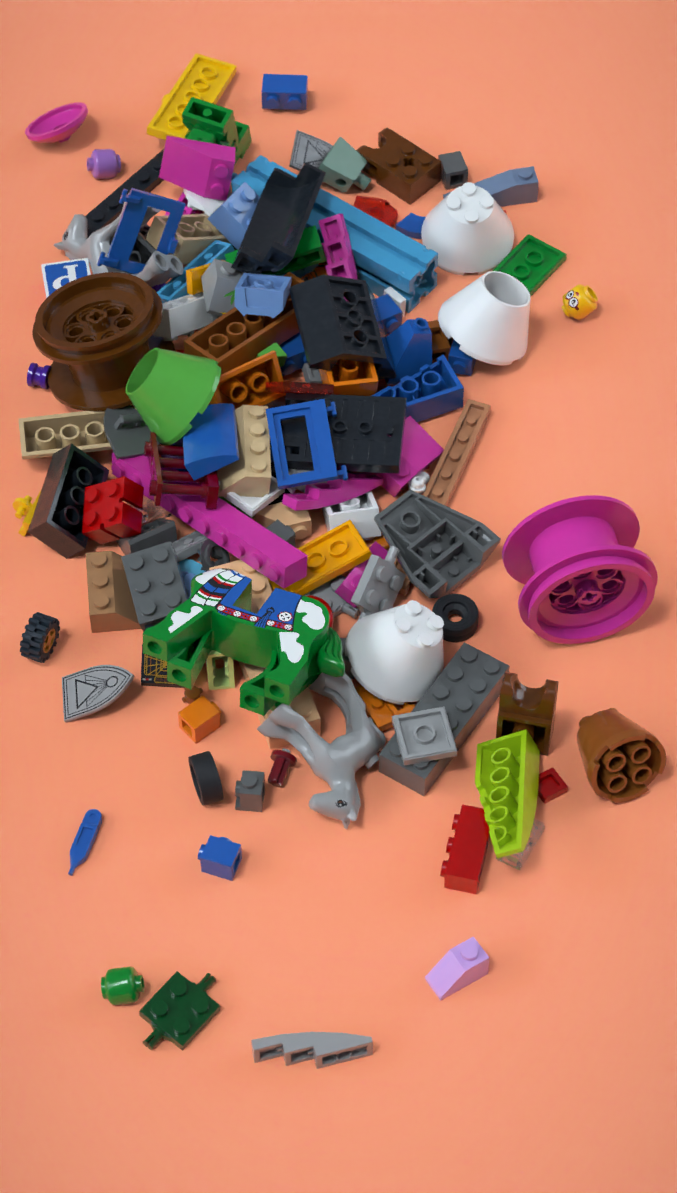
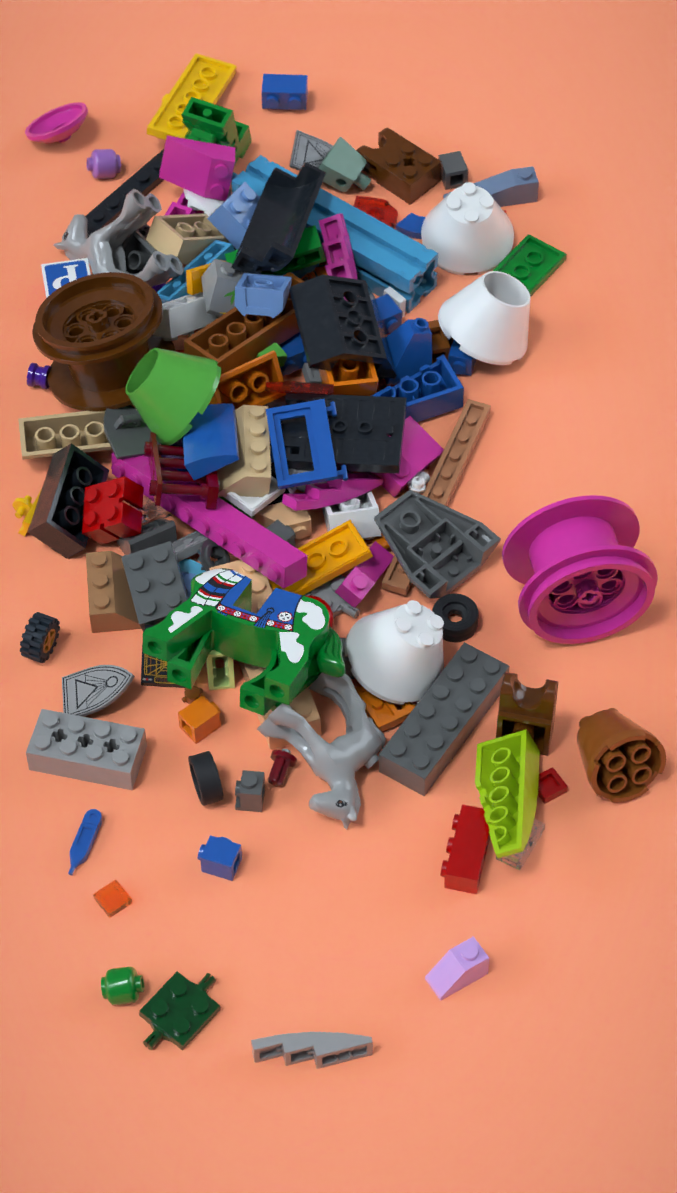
blue piece [97,188,186,274] -> none
light grey plate [351,546,406,621] -> none
light grey tile [392,706,457,766] -> none
yellow head [562,284,598,320] -> none
none -> light grey brick [26,709,147,791]
none -> clear orange tile [93,880,132,918]

